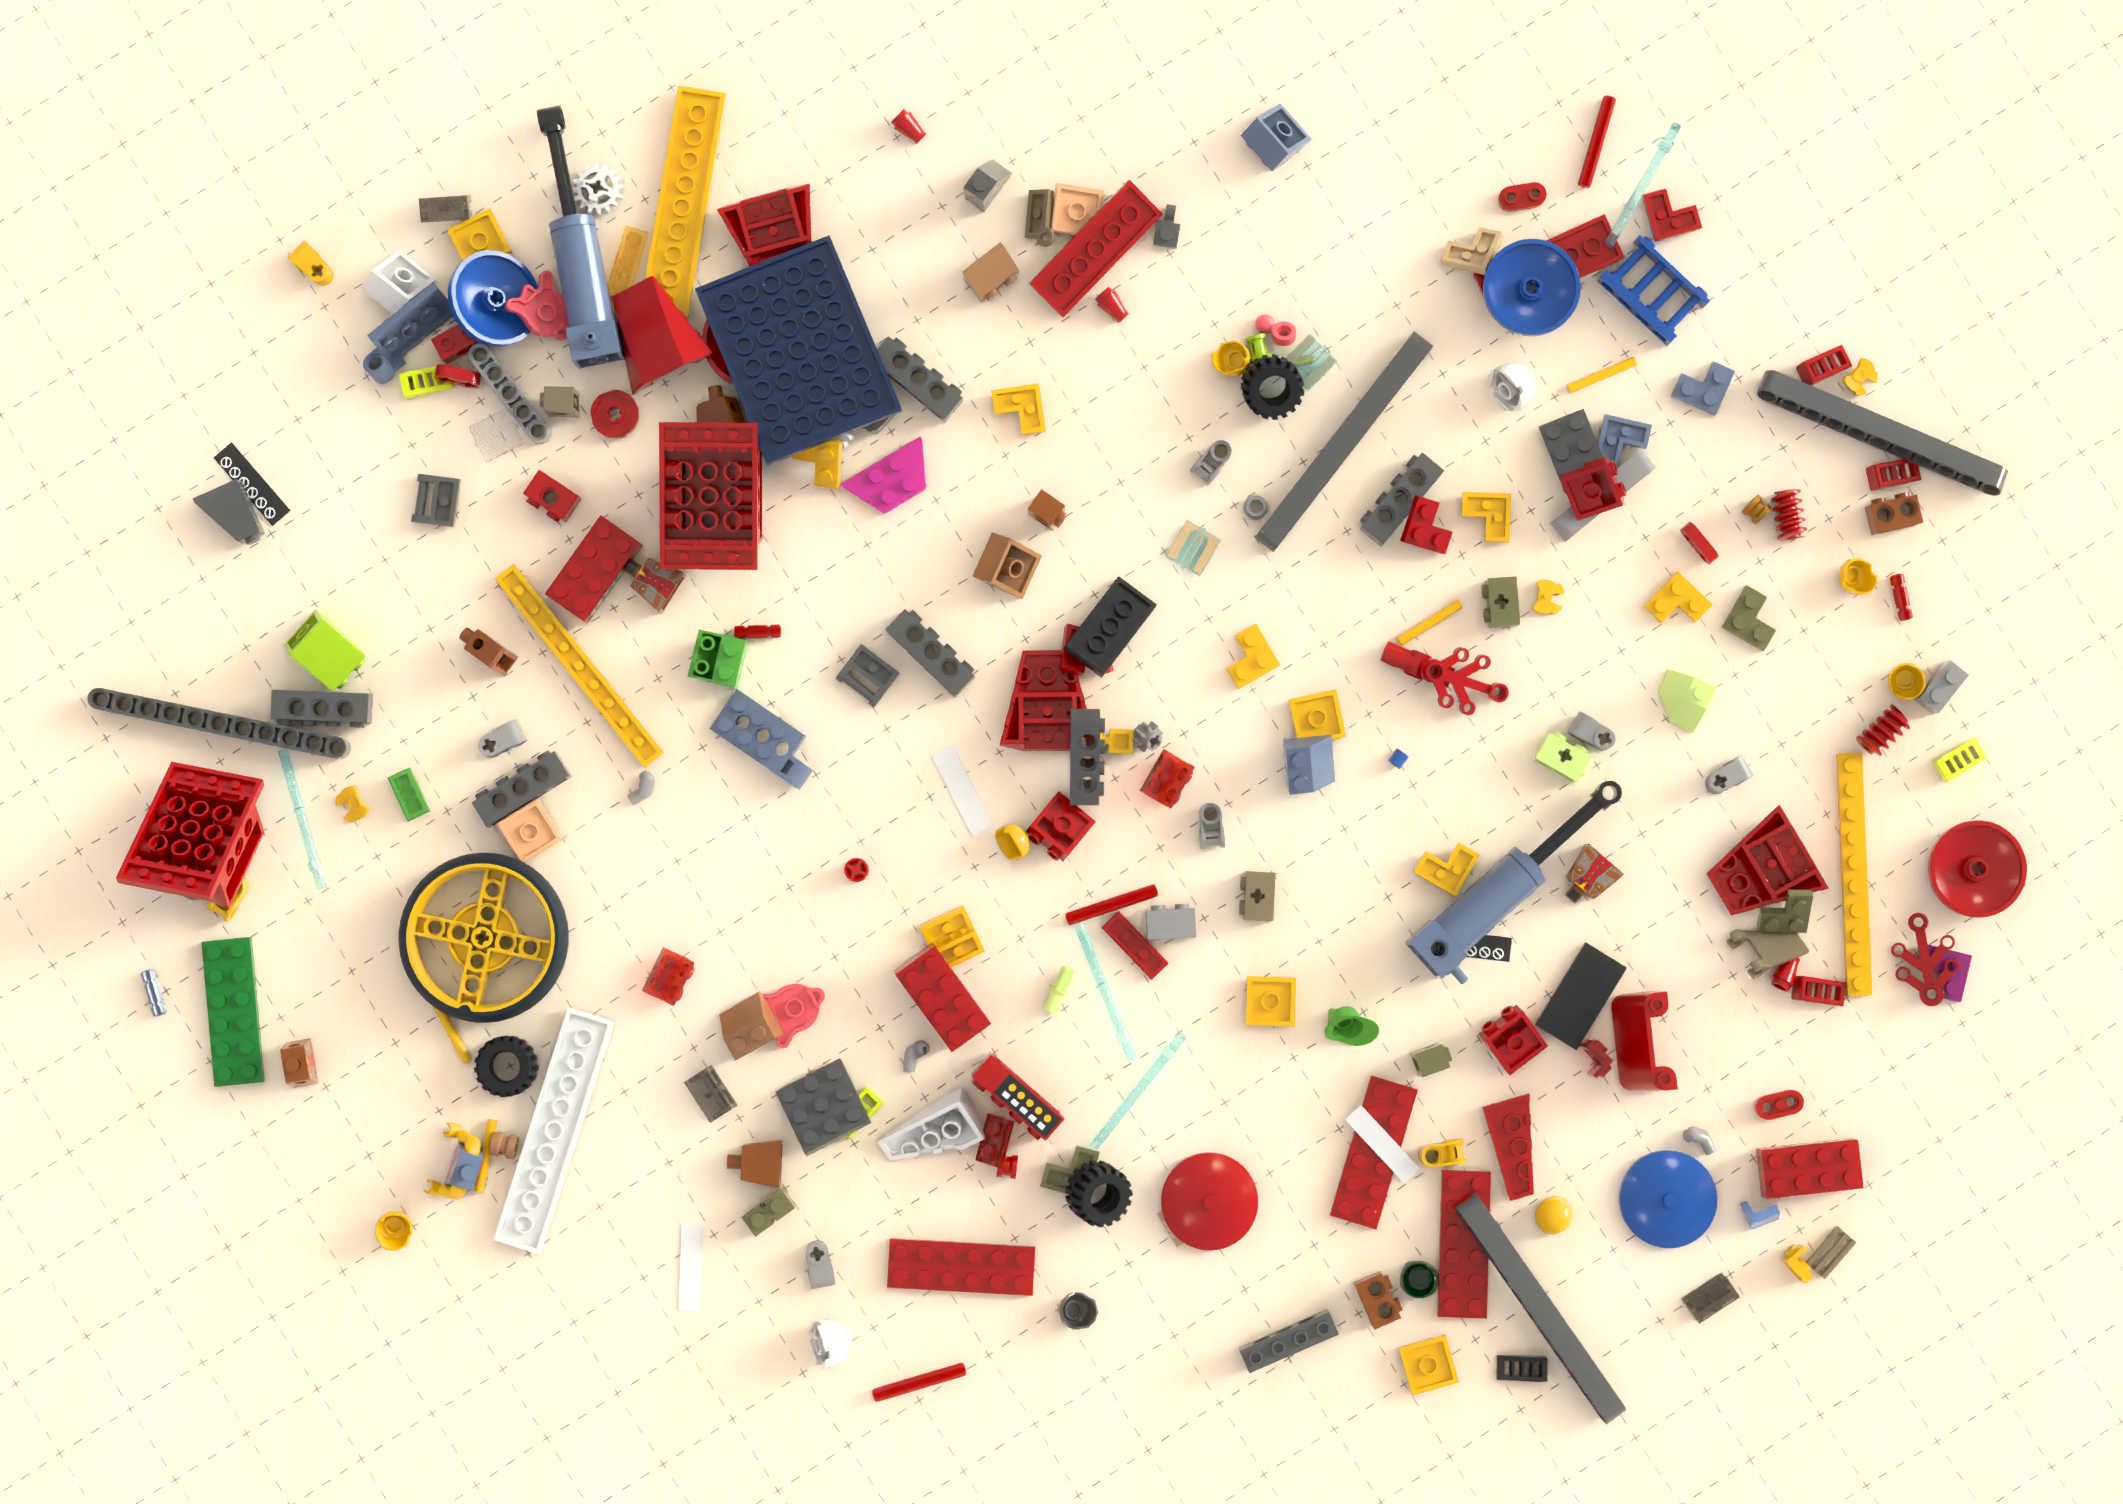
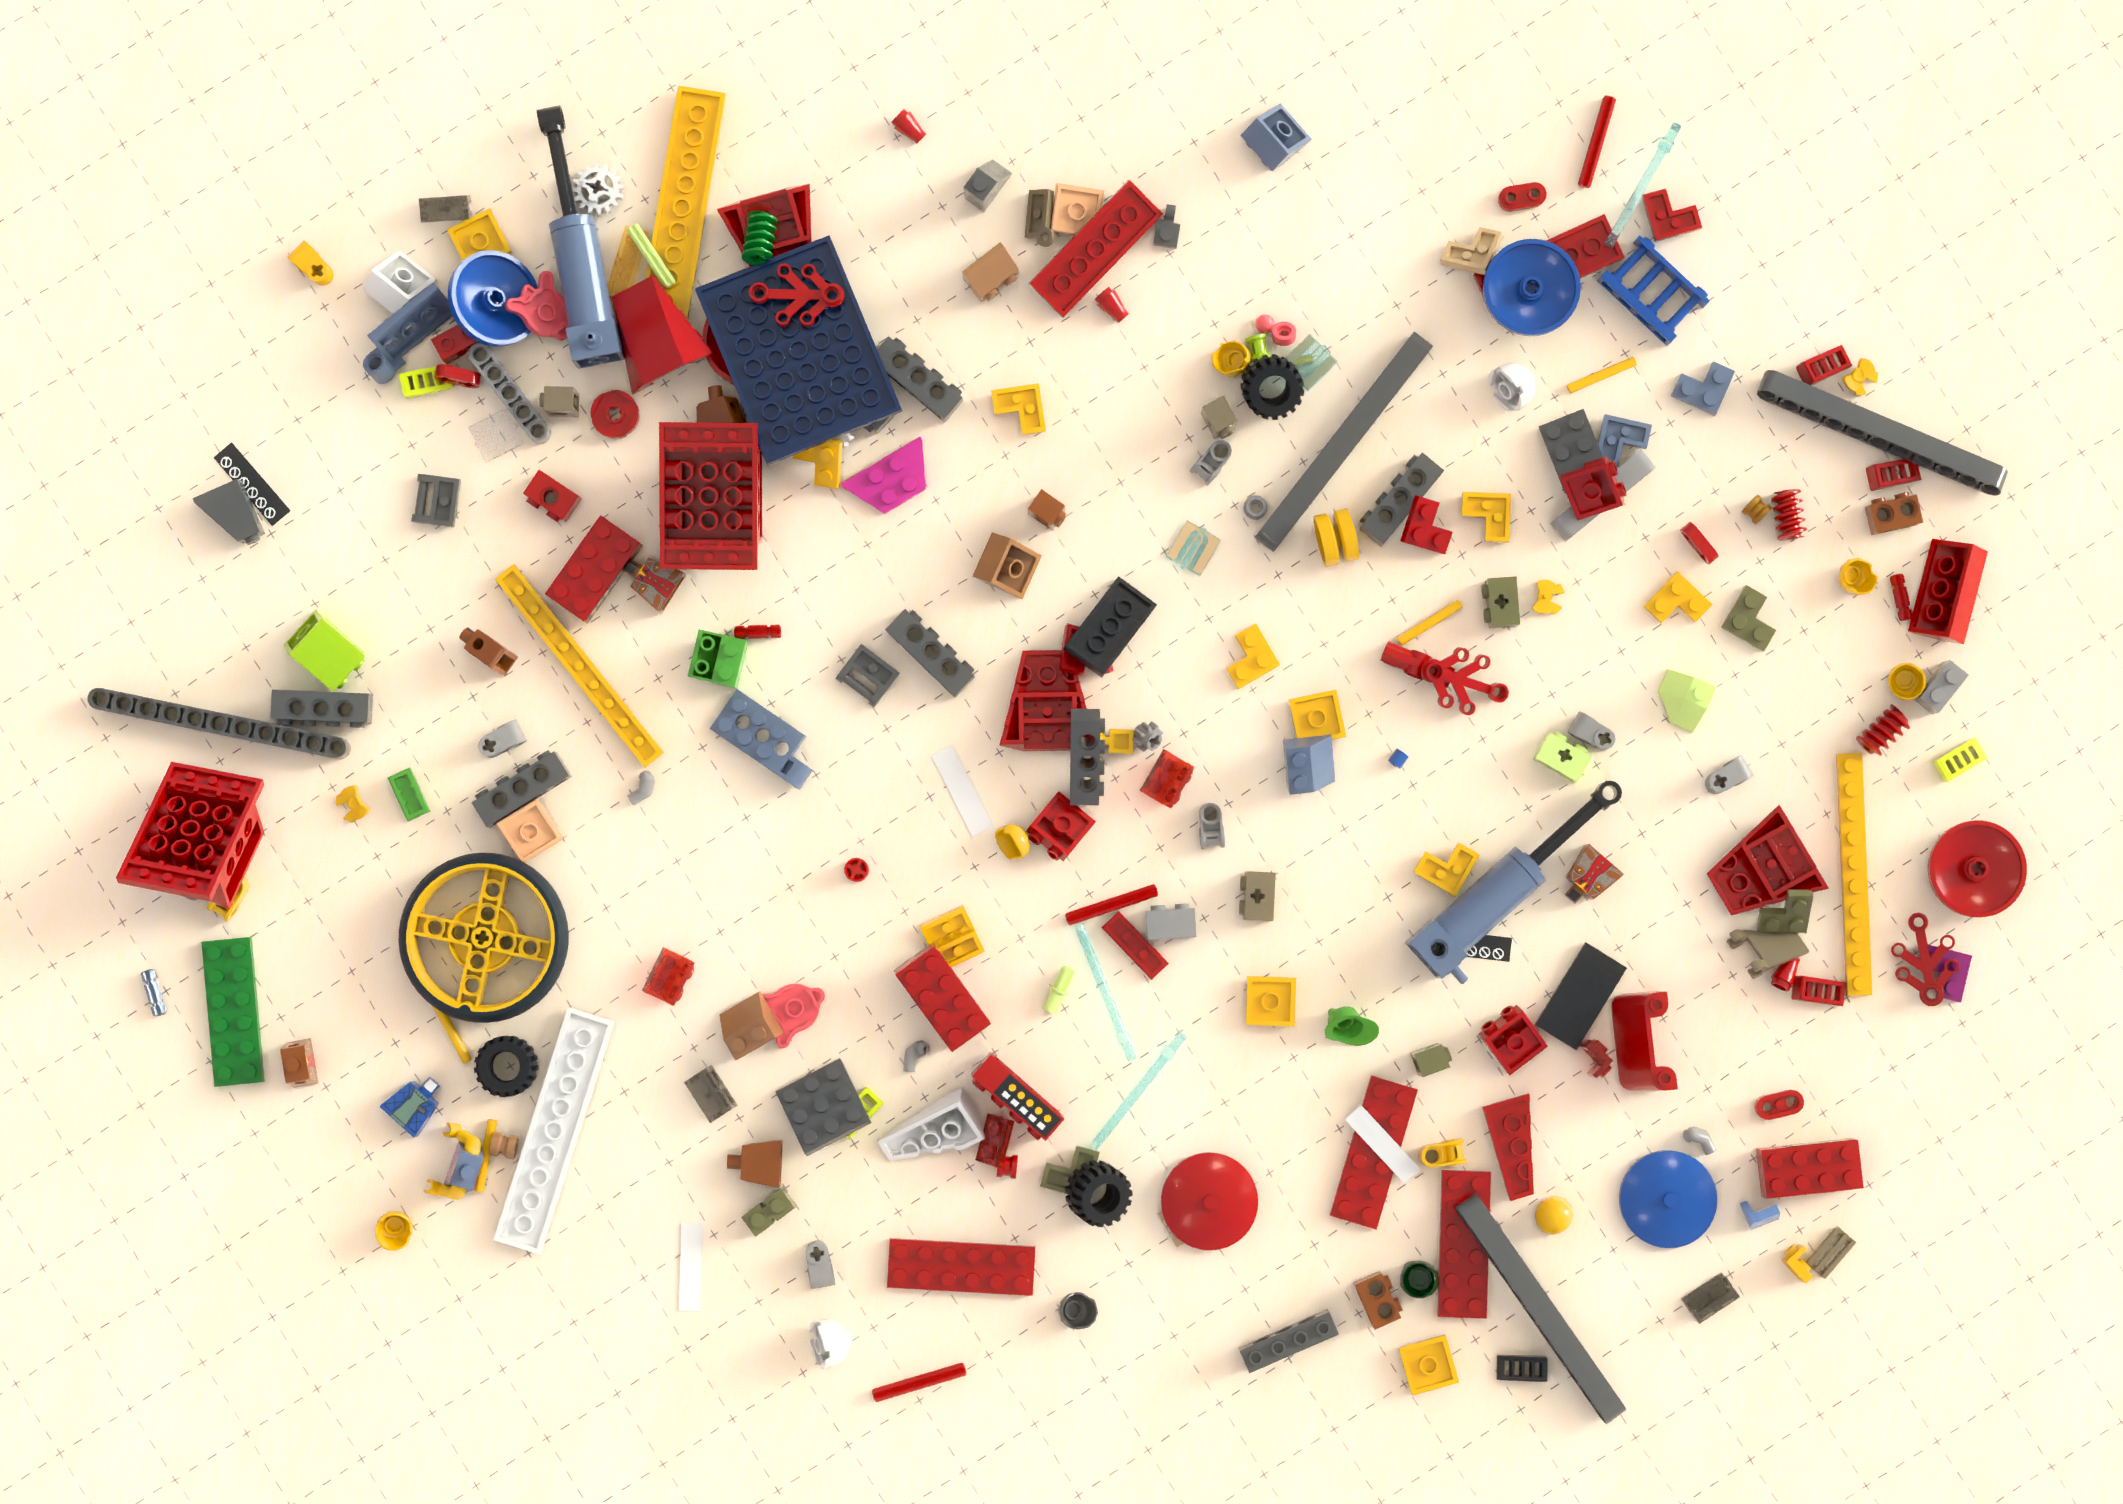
clear light blue bar [278,749,327,890] -> none
none -> torso [380,1077,440,1138]
none -> yellowish green axle [627,224,675,289]
none -> green piece [742,211,778,266]
none -> red plant [749,263,844,327]
none -> dark tan brick [1201,396,1238,439]
none -> yellow wheel [1313,508,1359,567]
none -> red slope [1908,539,1988,644]

